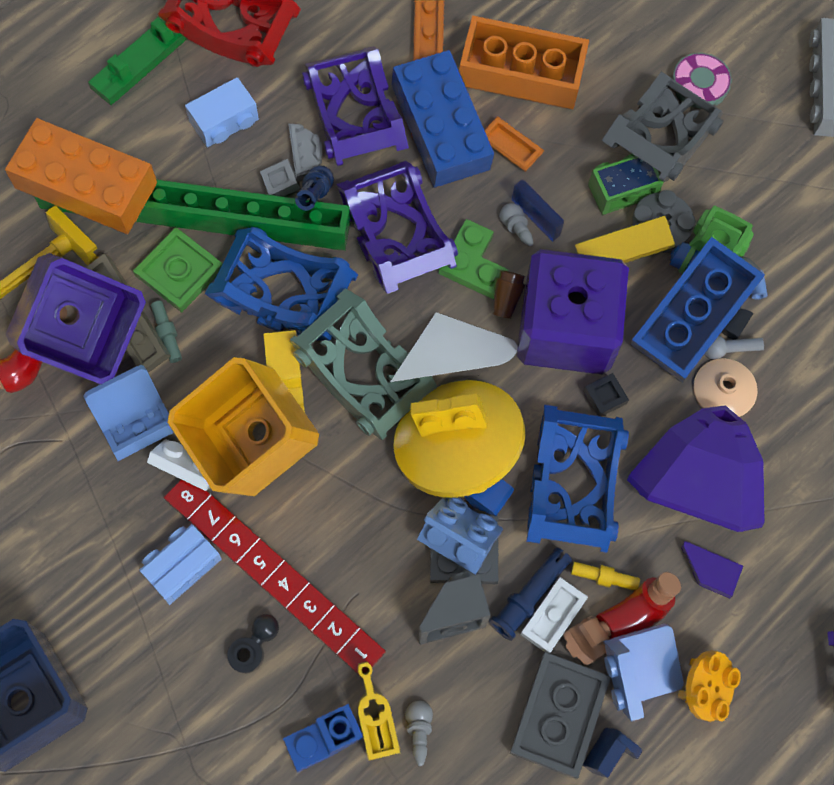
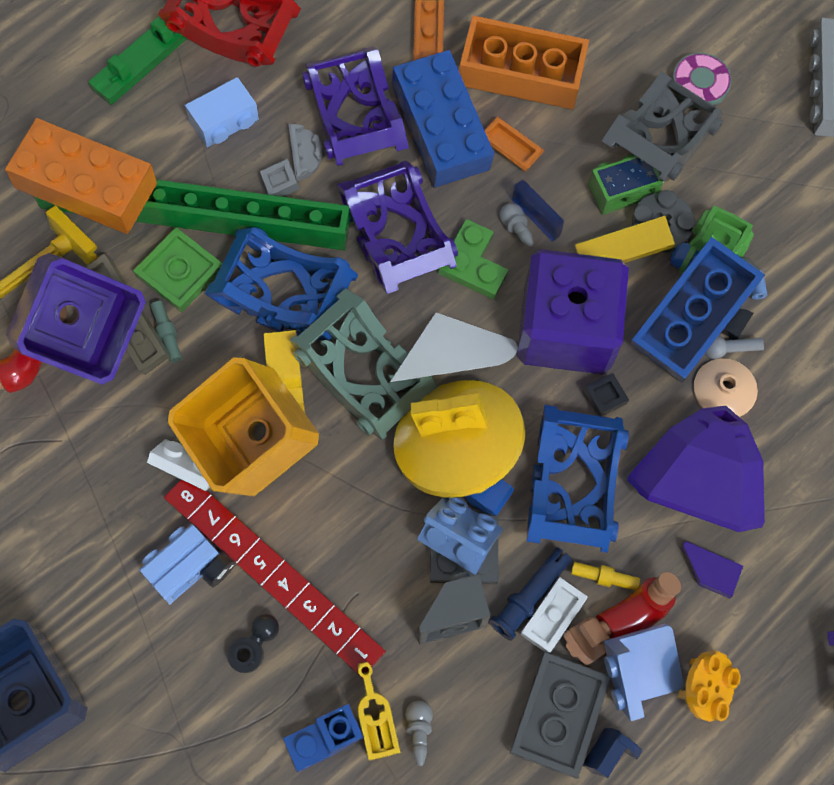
medium blue bracket [84,365,174,461] -> none
dark blue pin [295,165,334,211] -> none
reddish brown cone [493,270,526,319] -> none
none -> black tile [203,553,235,587]

